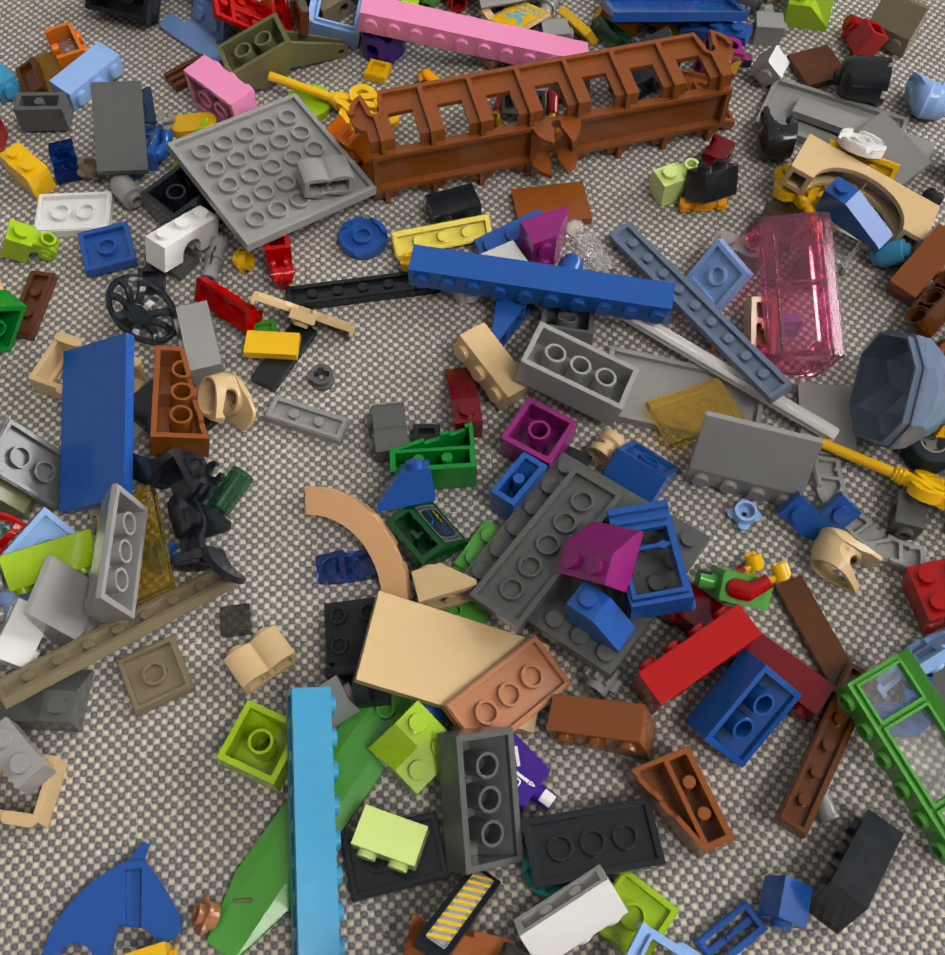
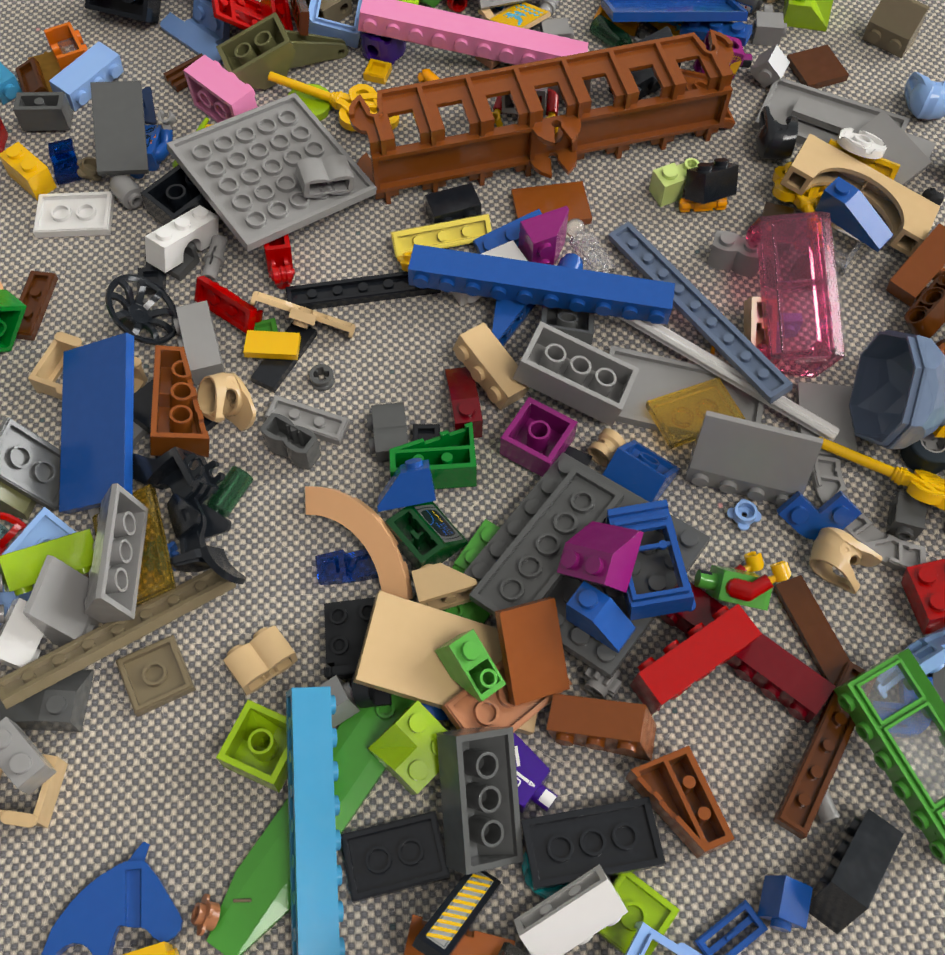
lime brick [0,219,60,264] -> none
blue plate [77,221,139,278] -> none
yellow tile [171,112,217,138] -> none
clear smoke tile [220,603,253,638] -> none
yellow plate [232,248,255,273] -> none
orange window [326,114,371,164] -> none
blue tile [338,216,388,260] -> none
yellowish green brick [351,804,429,874] -> none
blue slope [490,451,547,519] -> none
yellow tile [558,5,598,46] -> none
blue slope [684,648,802,768] -> none
light blue tile [686,238,754,312] -> none
dark red brick [701,133,736,163] -> none
black cylinder [832,54,893,106] -> none
red brick [840,14,889,56] -> none
dark azure brick [870,238,912,268] -> none
none -> dark grey brick [260,413,321,470]
none -> bright green slope [435,629,506,702]
none -> dark orange tile [495,597,570,706]

